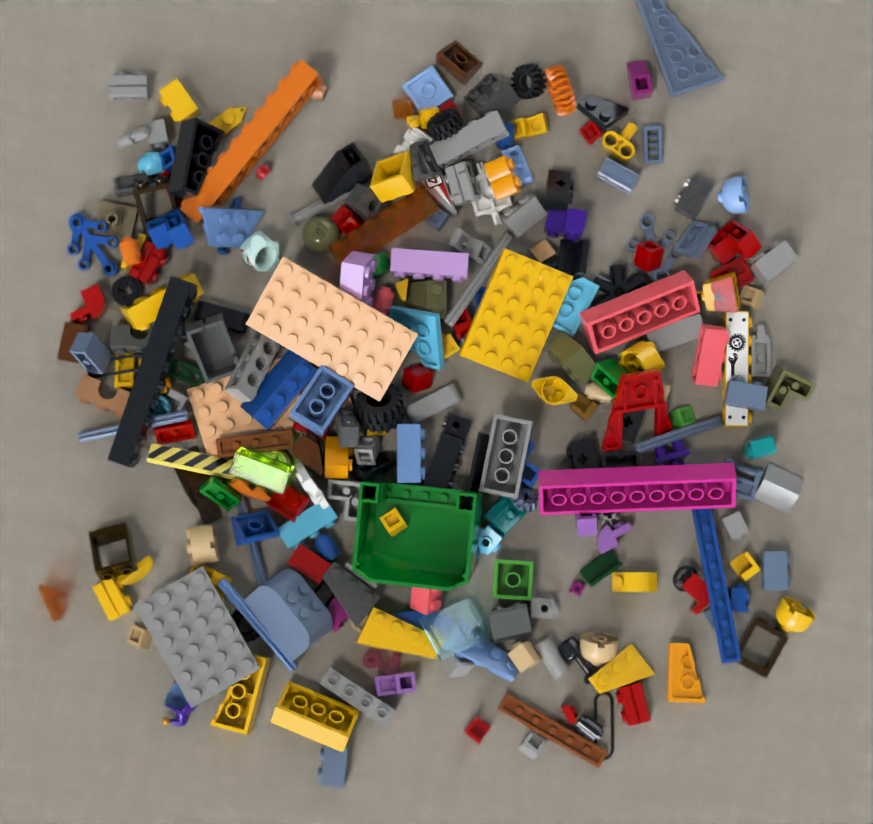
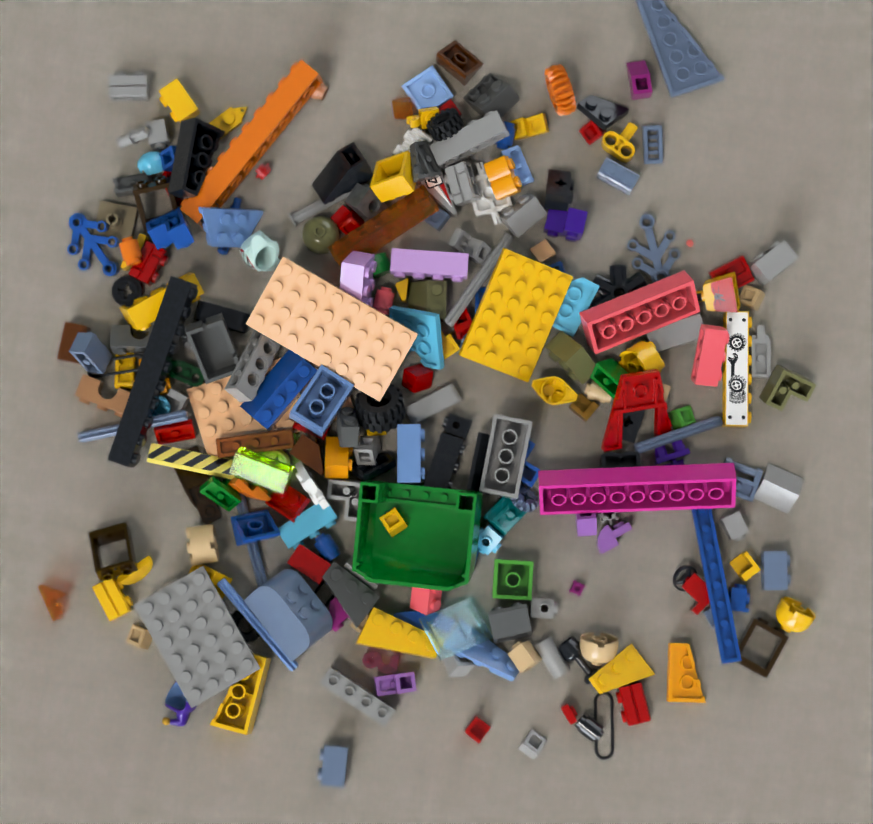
red brick [69,284,107,324] -> none
yellow brick [271,681,360,752] -> none
dark orange tile [497,692,608,768] -> none
black tyre [511,63,547,99] -> none
black panel [556,238,590,280] -> none
black brick [566,438,599,469] -> none
dark green panel [579,550,623,587] -> none
yellow brick [612,572,657,592] -> none
red panel [634,240,664,272] -> none
flat silver brick [673,175,714,221] -> none
sand blue plate [673,220,718,260] -> none
red brick [707,219,762,265] -> none
light blue cylinder [718,175,749,214] -> none
sand blue brick [723,378,768,411] -> none
teal brick [742,434,776,460] -> none

